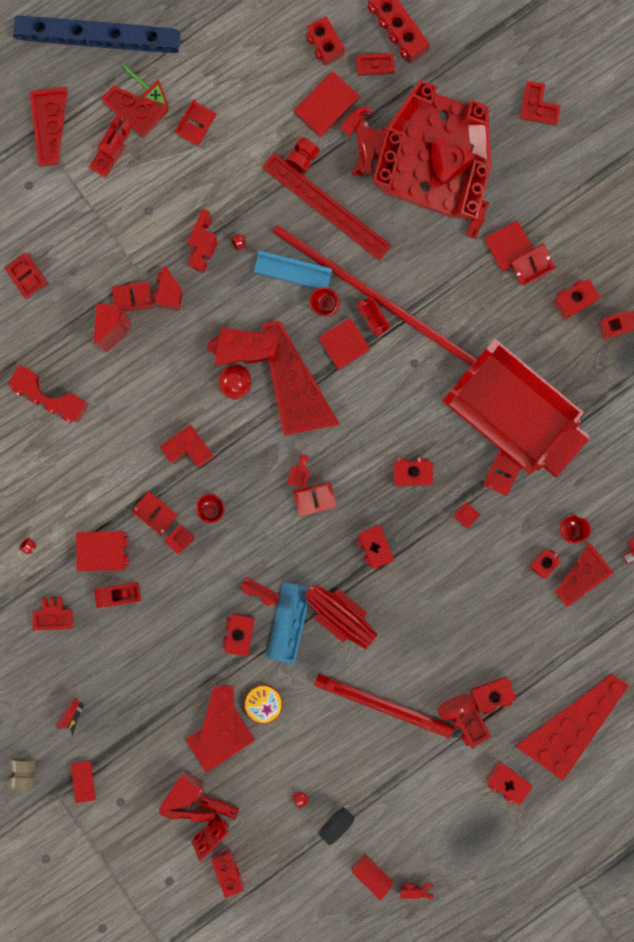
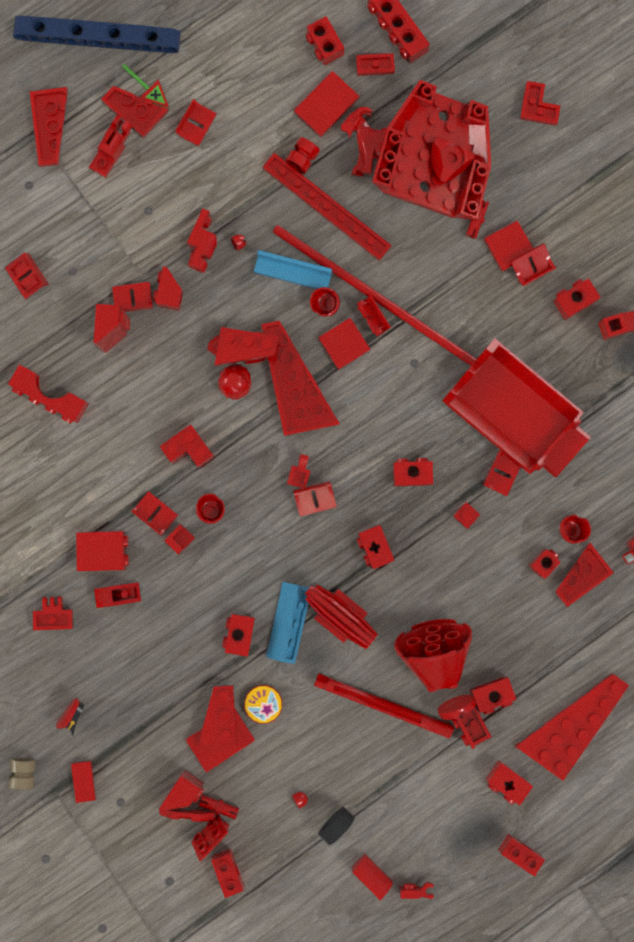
red hinge [19,537,36,554] -> none
red piece [240,577,280,607] -> none
none -> red cone [394,619,473,692]
none -> red brick [498,833,545,877]

